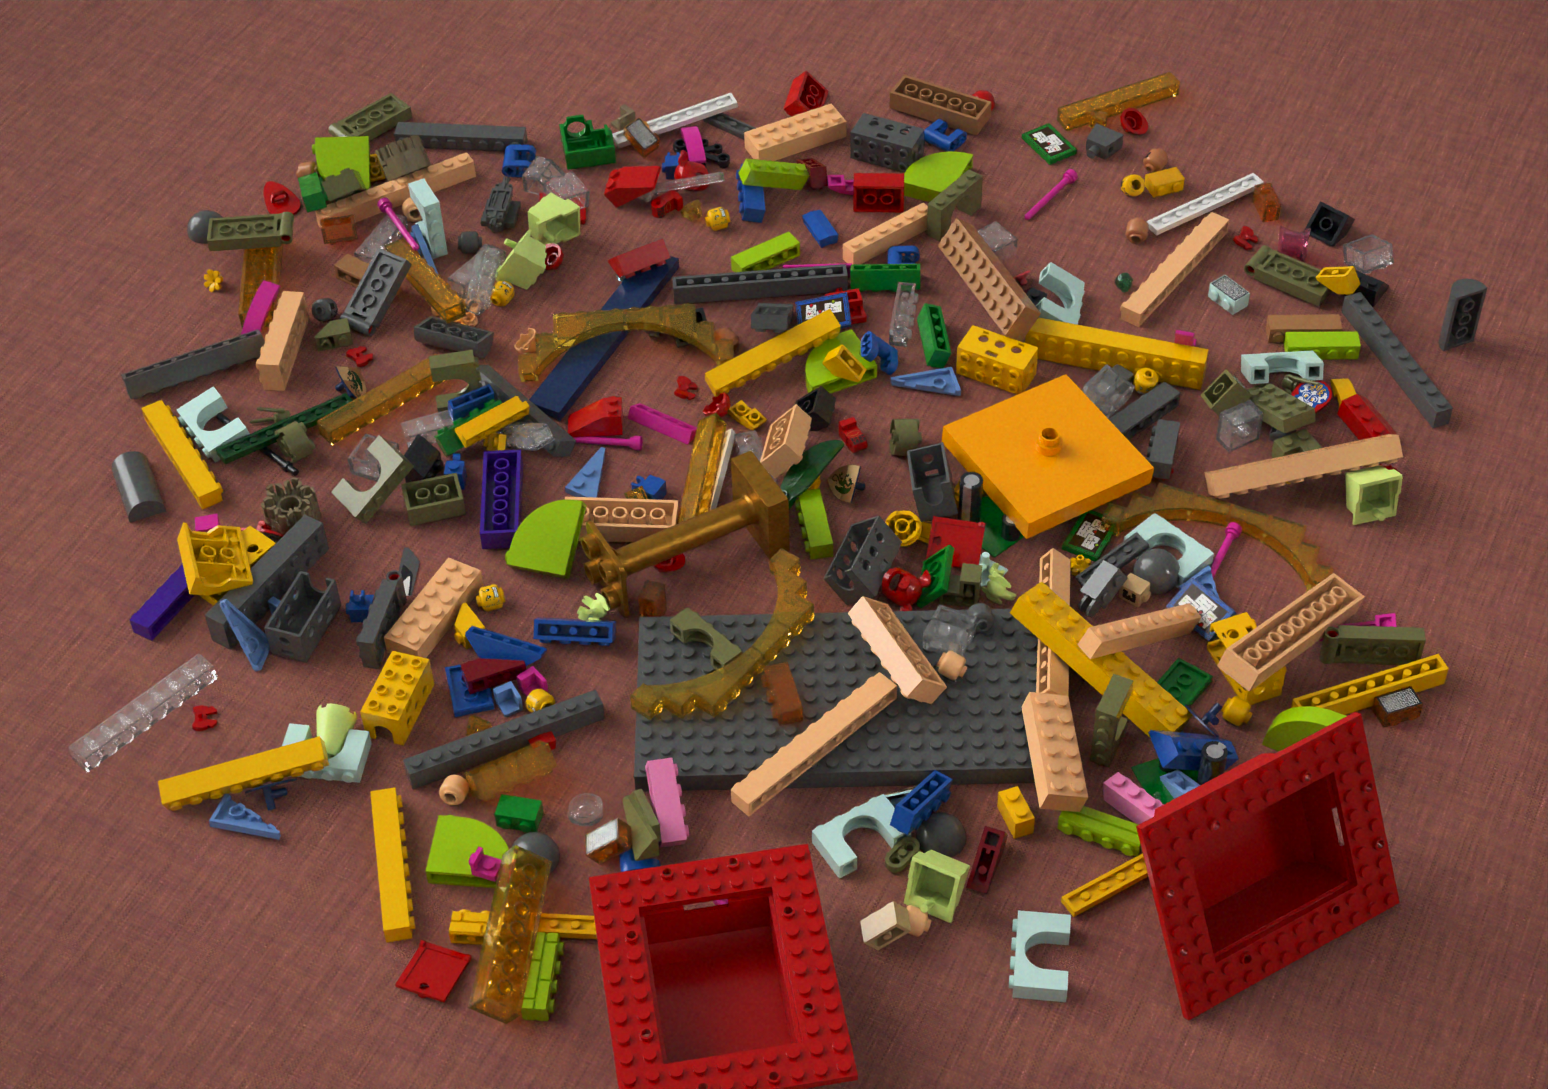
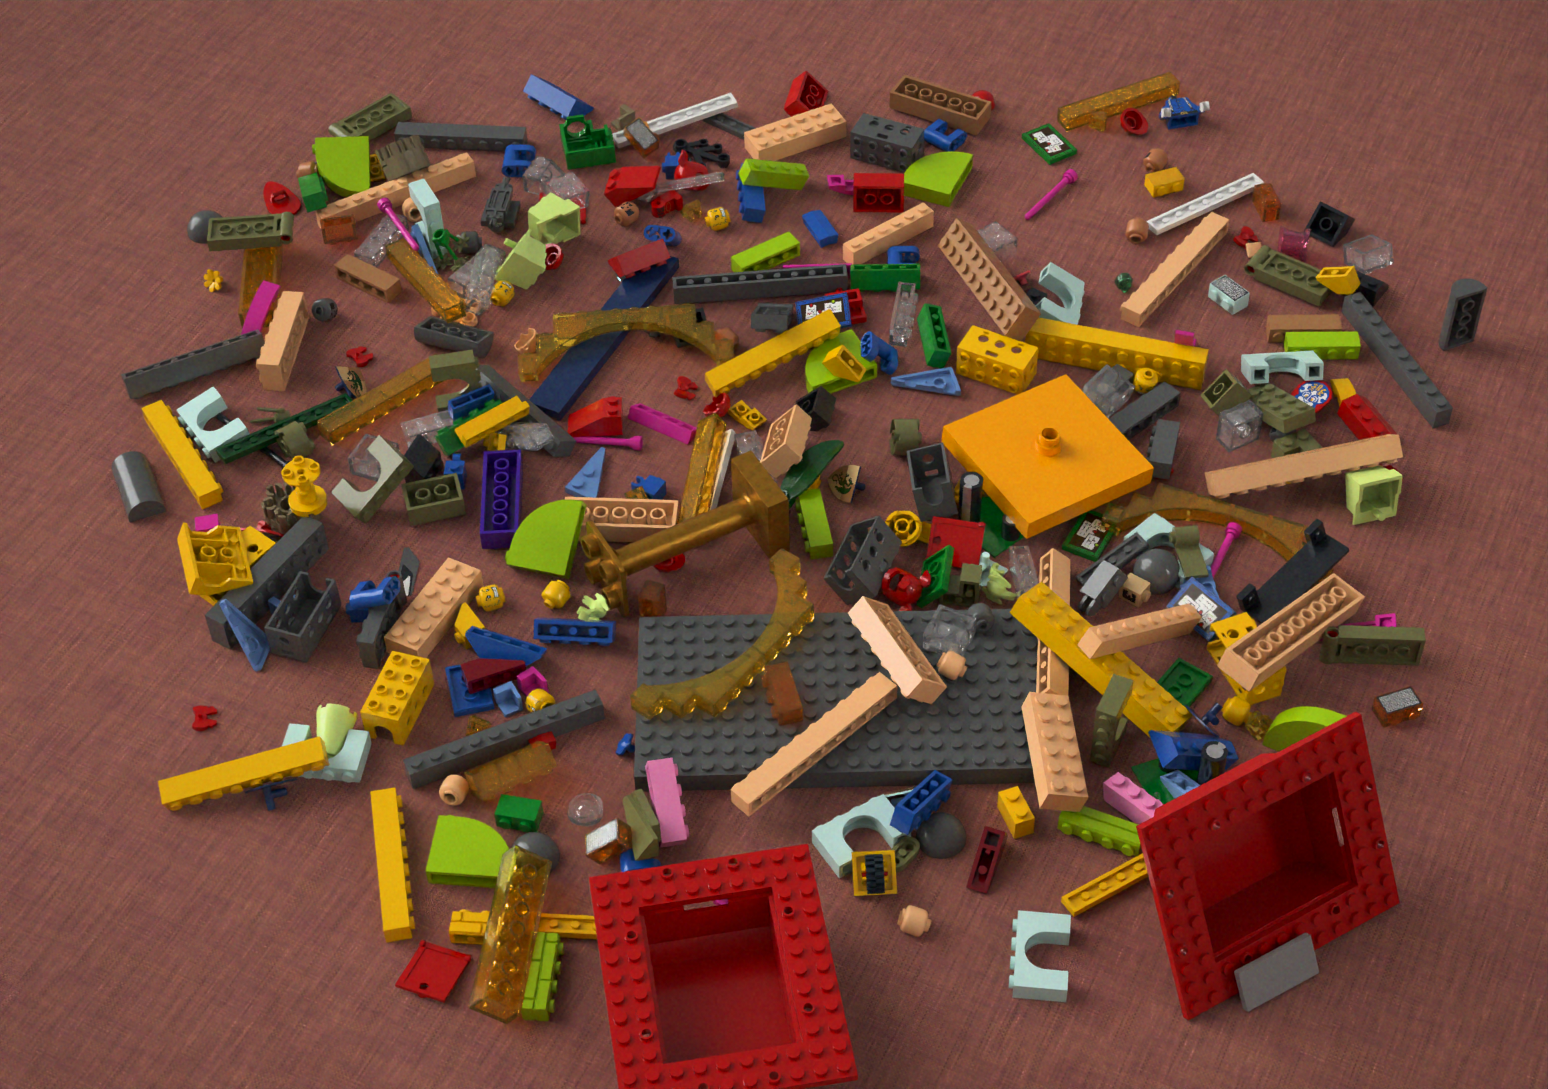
clear brick [68,653,217,772] -> none
dark purple brick [130,563,194,641] -> none
medium blue wing [209,794,281,840] -> none
olive slope [315,318,353,351] -> none
olive brick [322,168,366,202] -> none
dark grey hinge [340,248,412,336] -> none
dark pink bracket [469,847,504,882] -> none
olive arch [670,607,742,677] -> none
dark pink slope [680,126,706,163] -> none
dark red slope [797,158,828,190] -> none
red leg [839,417,868,453] -> none
tan brick [860,901,911,950] -> none
yellowish green piece [904,850,970,923] -> none
olive arch [927,169,983,242] -> none
yellow plant [1070,555,1092,576] -> none
dark grey torso [1086,123,1124,159] -> none
yellow head [1121,174,1145,197] -> none
olive plant [1282,374,1320,395] -> none
yellow brick [1291,654,1449,715] -> none
none -> yellow piece [281,456,327,517]
none -> blue connector [349,576,401,610]
none -> plant [431,229,470,272]
none -> slope [523,74,594,120]
none -> yellow head [542,580,571,609]
none -> nougat head [614,202,639,227]
none -> blue plant [616,733,635,755]
none -> blue connector [644,225,682,246]
none -> yellow plate [851,850,897,896]
none -> clear brick [1009,545,1039,599]
none -> blue torso [1159,95,1210,130]
none -> olive door [1169,525,1209,580]
none -> light grey tile [1234,933,1319,1012]
none -> black bracket [1236,519,1349,624]
none -> clear yellow tile [1244,711,1273,740]
none -> light nougat piece [1245,242,1262,258]

